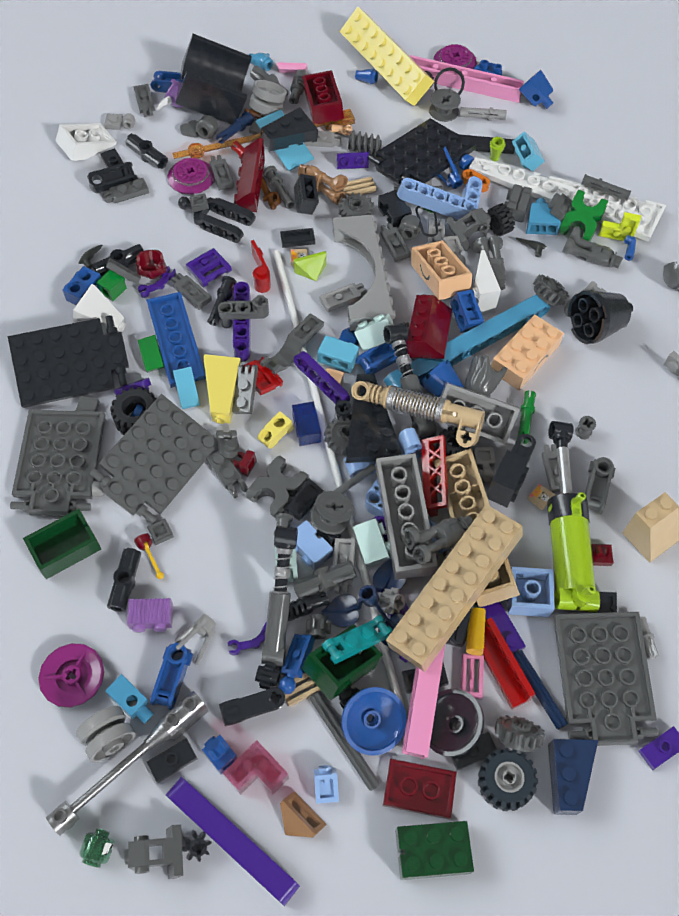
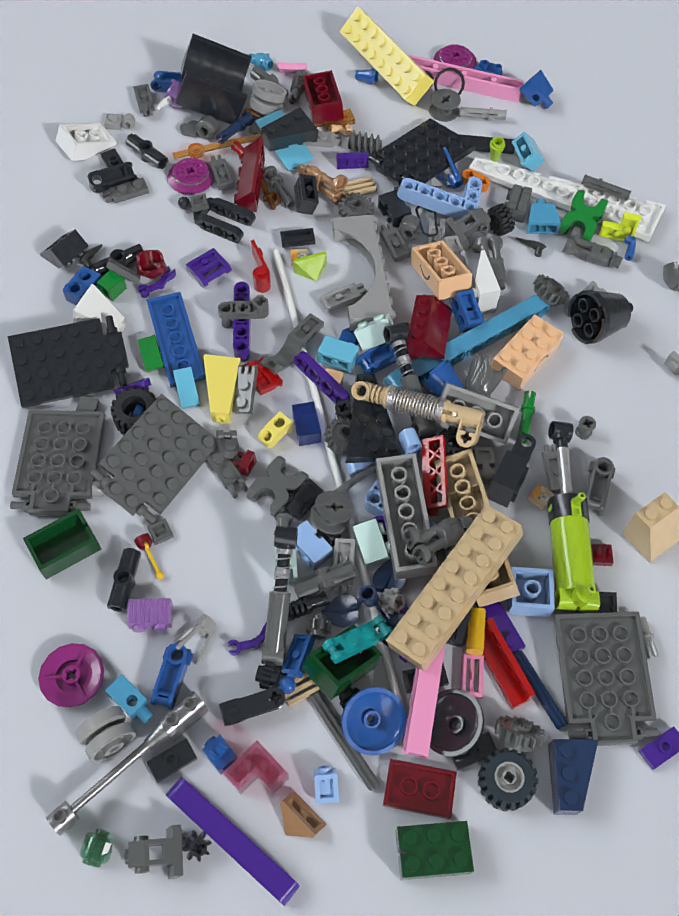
dark grey hinge [171,273,212,310] -> none
black pin [207,276,237,326] -> none
blue tile [459,154,474,171] -> none
dark grey piece [548,193,572,220] -> none
none -> black slope [40,229,89,268]

